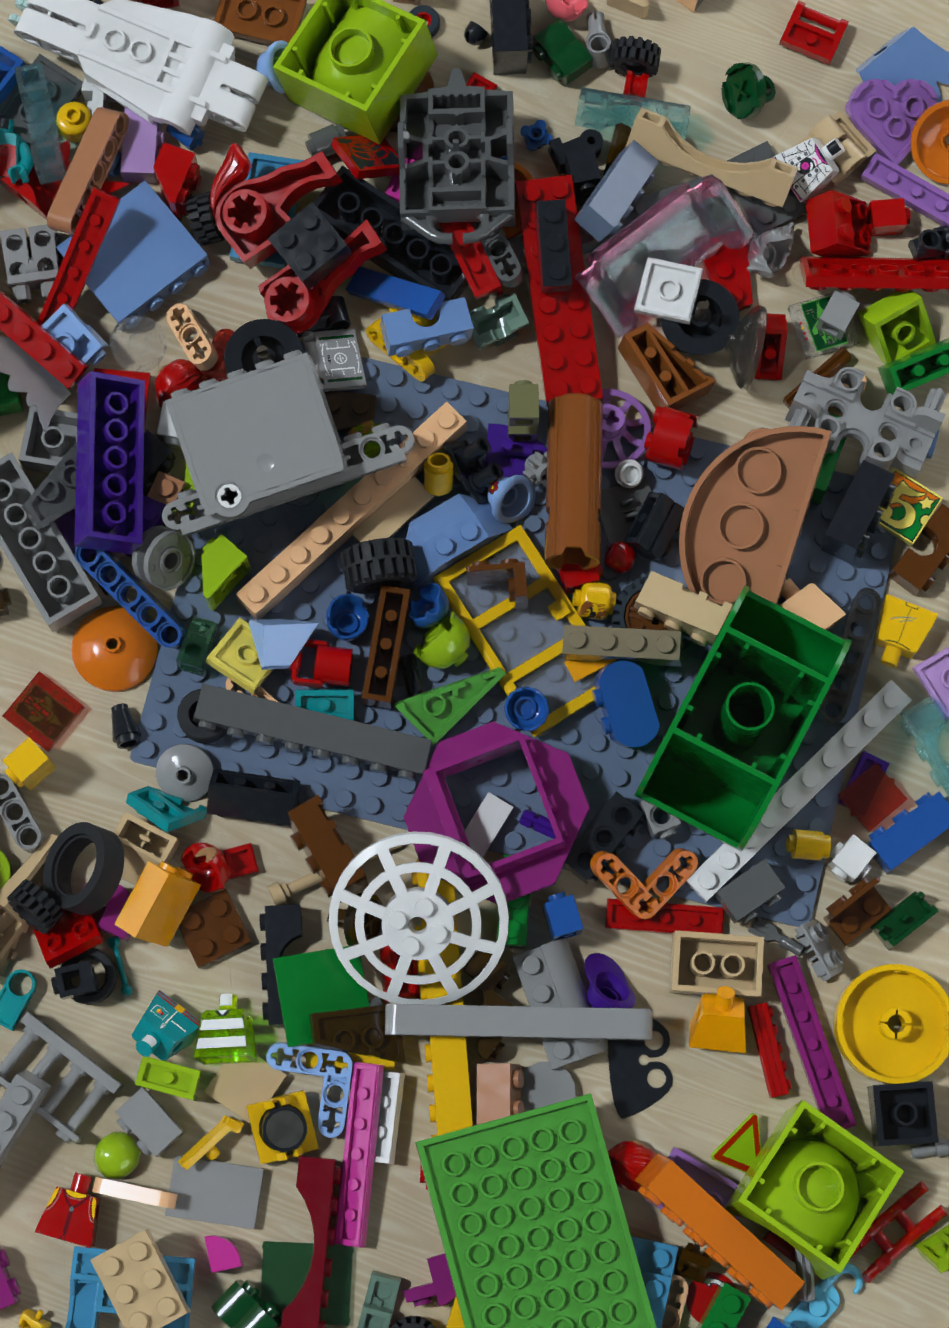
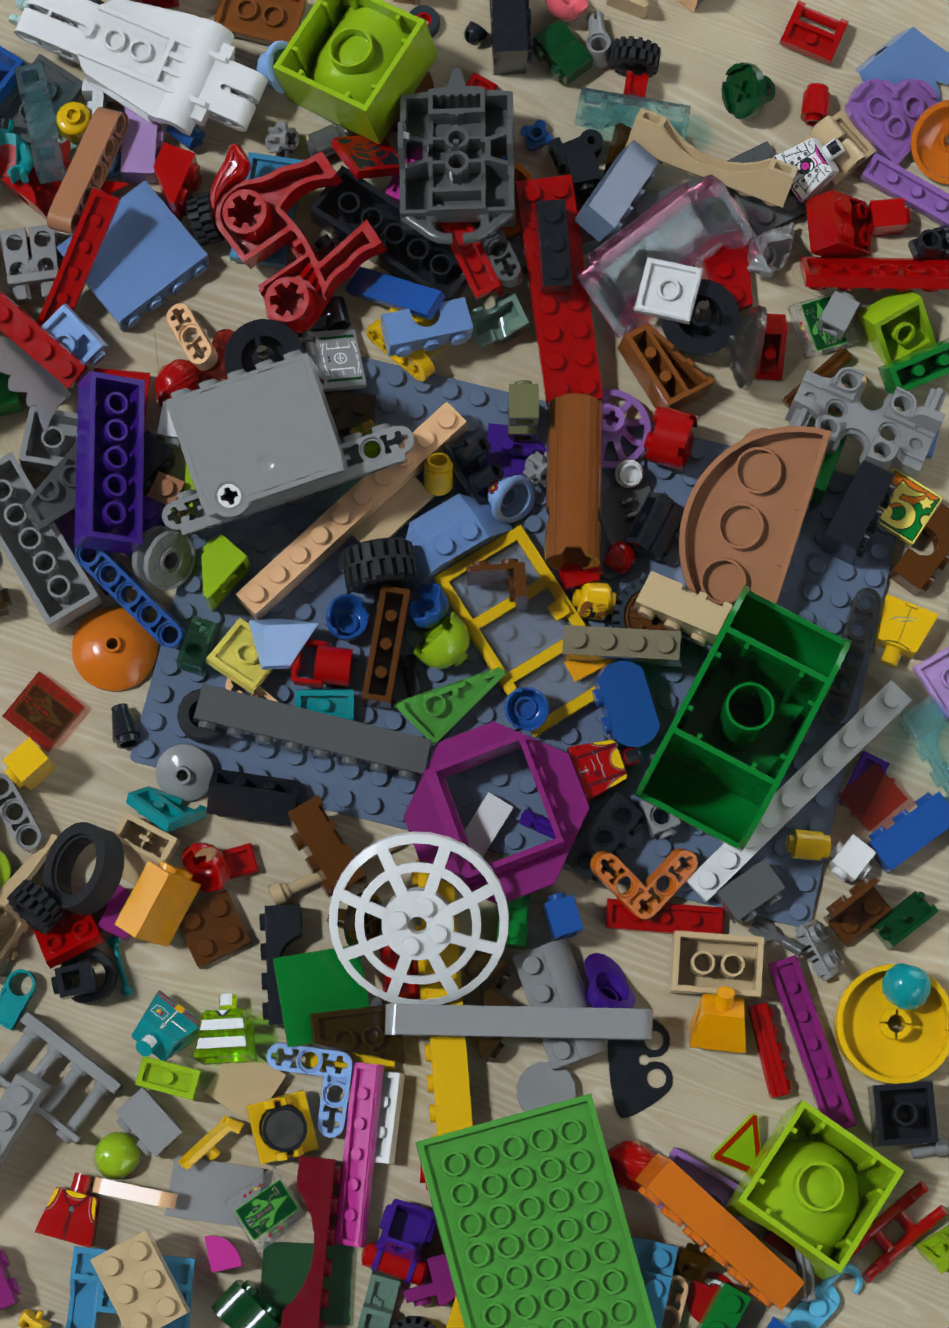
clear tile [110,315,167,372] -> none
black brick [268,202,353,290] -> none
nougat brick [477,1063,524,1125] -> none
light nougat torso [780,578,846,631] -> none
none -> tile [224,1167,308,1253]
none -> light grey gear [265,122,299,158]
none -> dark purple piece [361,1199,437,1286]
none -> red torso [566,740,640,803]
none -> red brick [800,83,831,127]
none -> teal hair [882,963,931,1010]

